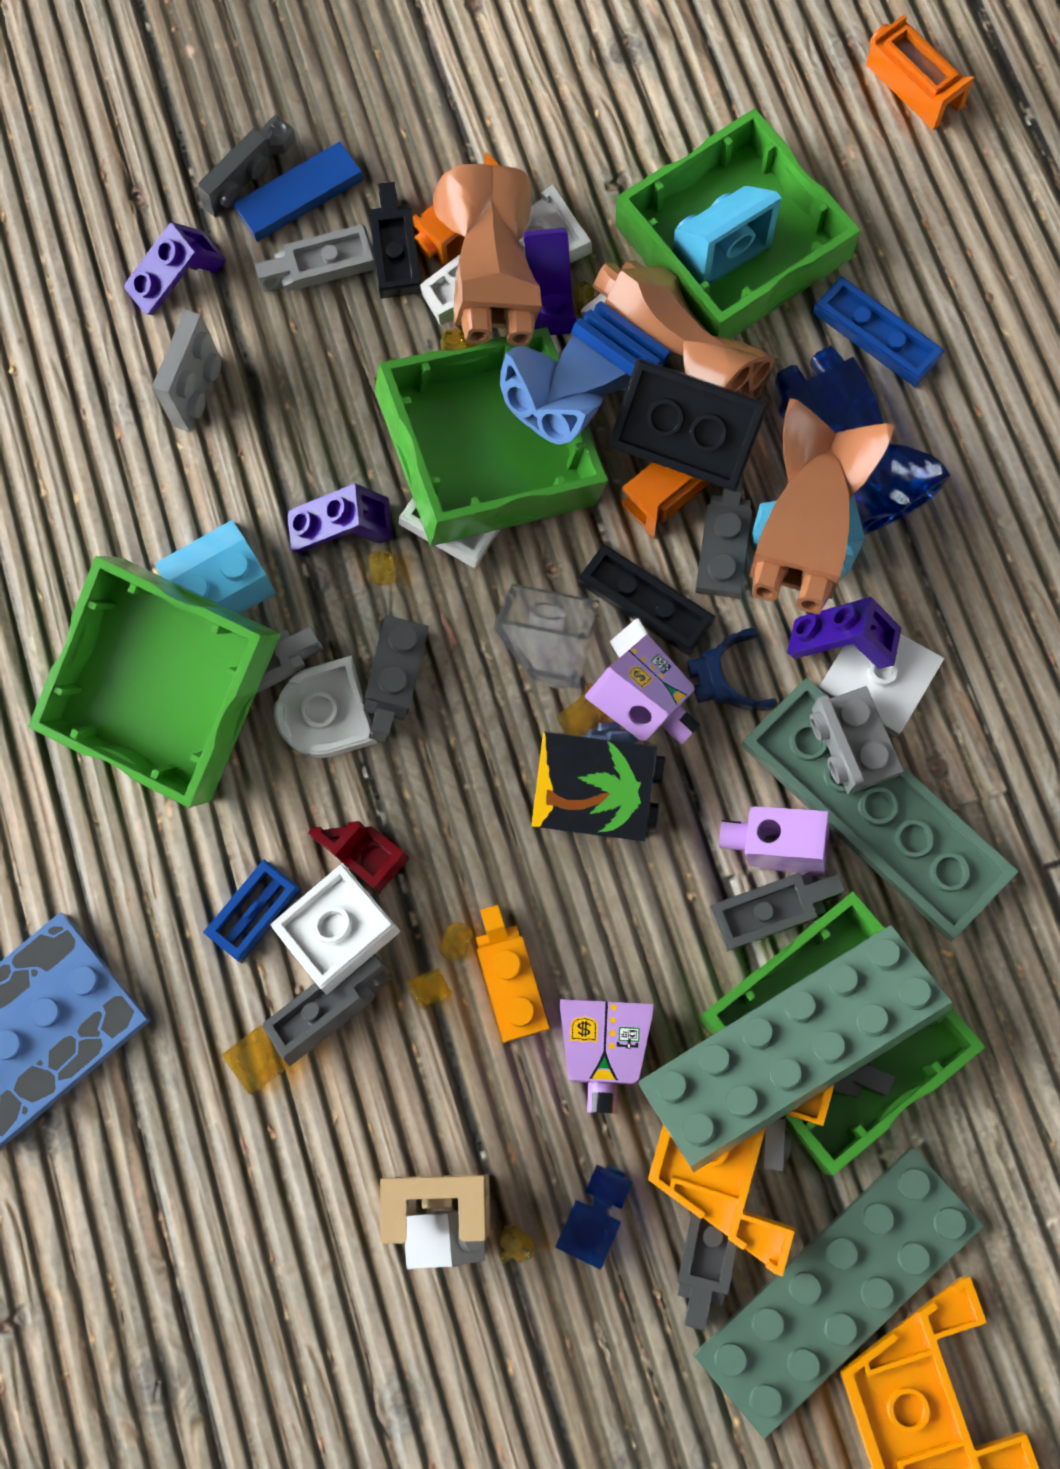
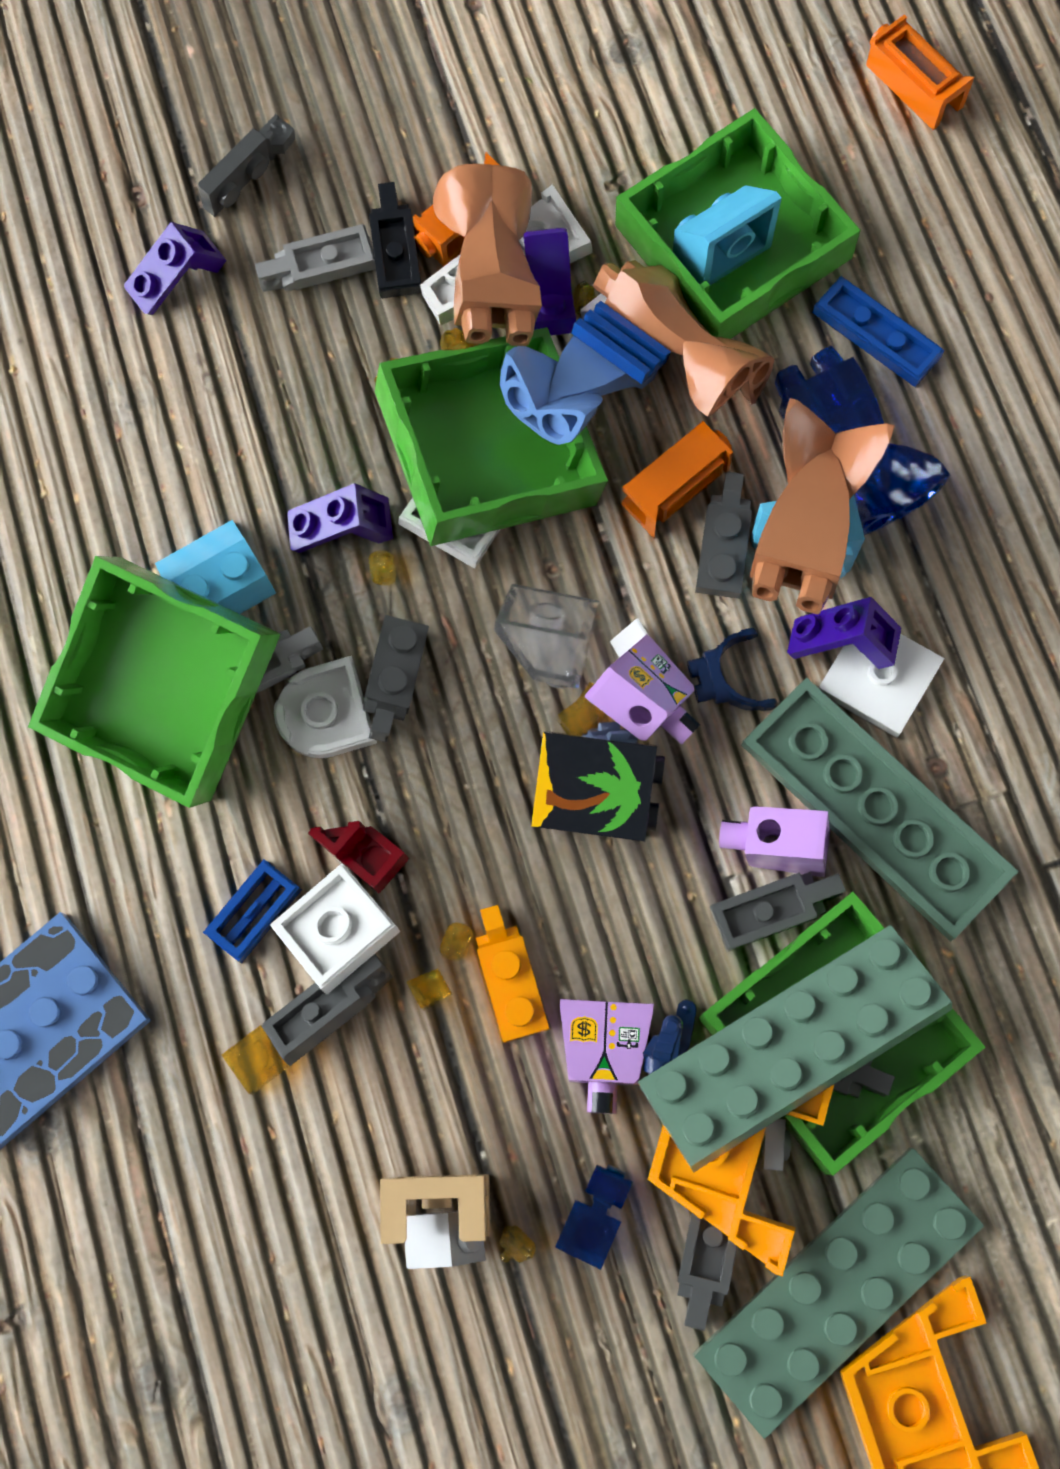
light grey plate [151,309,222,432] -> none
blue tile [233,141,363,242] -> none
black tile [578,544,716,656] -> none
black tile [608,357,769,492] -> none
light grey bracket [809,686,904,794] -> none
none -> dark blue helmet [643,999,697,1075]

